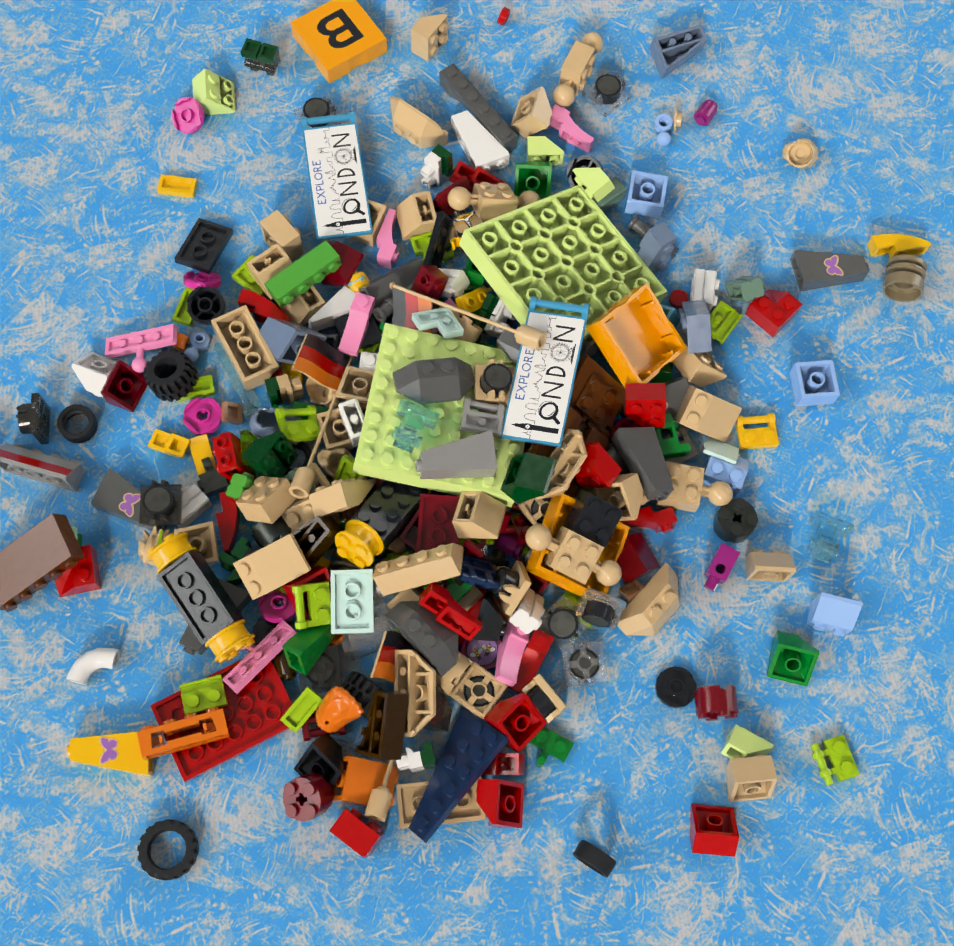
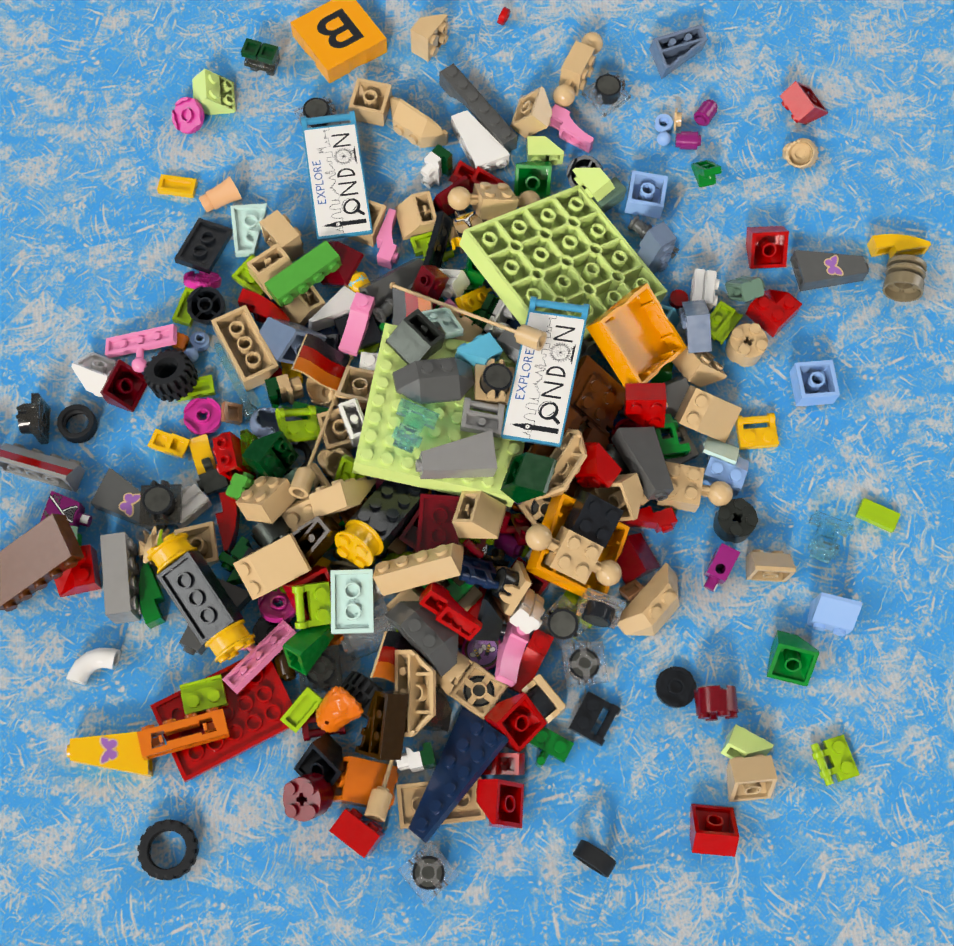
none -> magenta torso [40,491,92,529]
none -> light grey brick [100,532,142,624]
none -> green slope [139,562,166,629]
none -> light nougat plant [198,176,242,213]
none -> light aqua wing [230,203,267,257]
none -> tan slope [348,78,392,126]
none -> pearl dark grey slope [386,309,445,364]
none -> clear piece [398,841,459,905]
none -> medium azure slope [455,332,503,366]
none -> black plate [568,691,621,746]
none -> magenta brick [675,131,701,150]
none -> green slope [691,160,722,187]
none -> tan brick [725,323,768,367]
none -> red slope [746,226,789,269]
none -> slope [780,81,828,125]
none -> lime tile [855,498,901,533]

